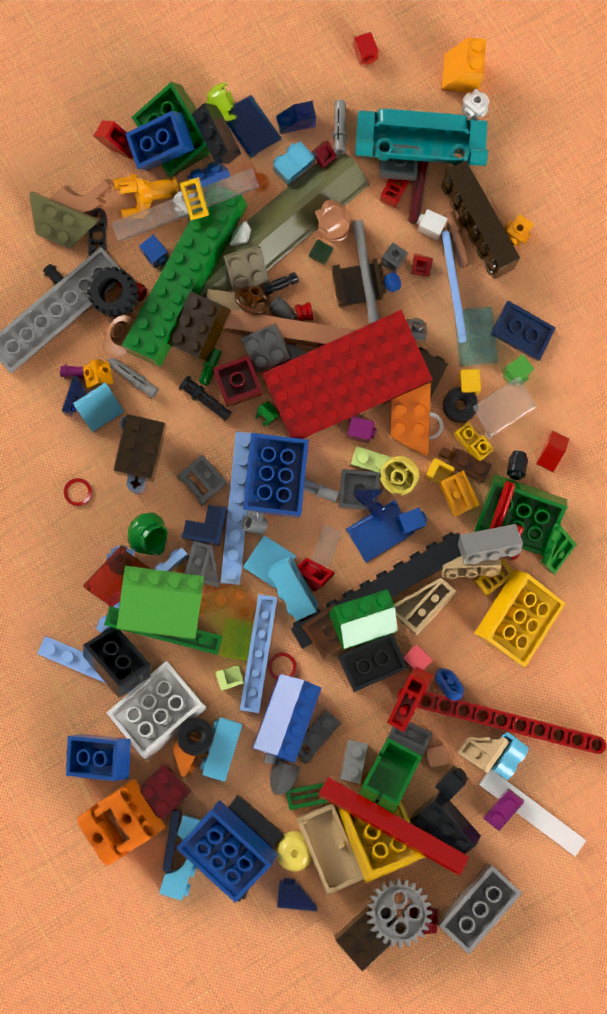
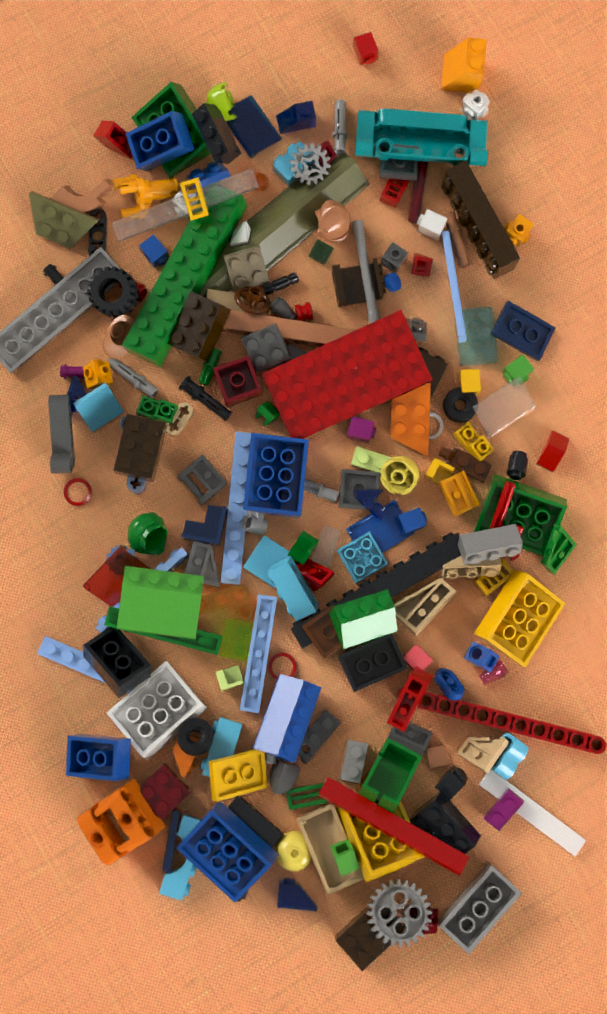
none -> dark grey beam [48,395,75,474]
none -> green slope [136,395,178,423]
none -> tan beam [166,402,193,436]
none -> yellow plate [209,749,268,802]
none -> green panel [288,531,319,565]
none -> light grey gear [290,142,331,185]
none -> bright green brick [330,839,360,876]
none -> medium azure tile [336,531,389,584]
none -> blue brick [464,641,500,673]
none -> clear pink cone [479,660,509,685]

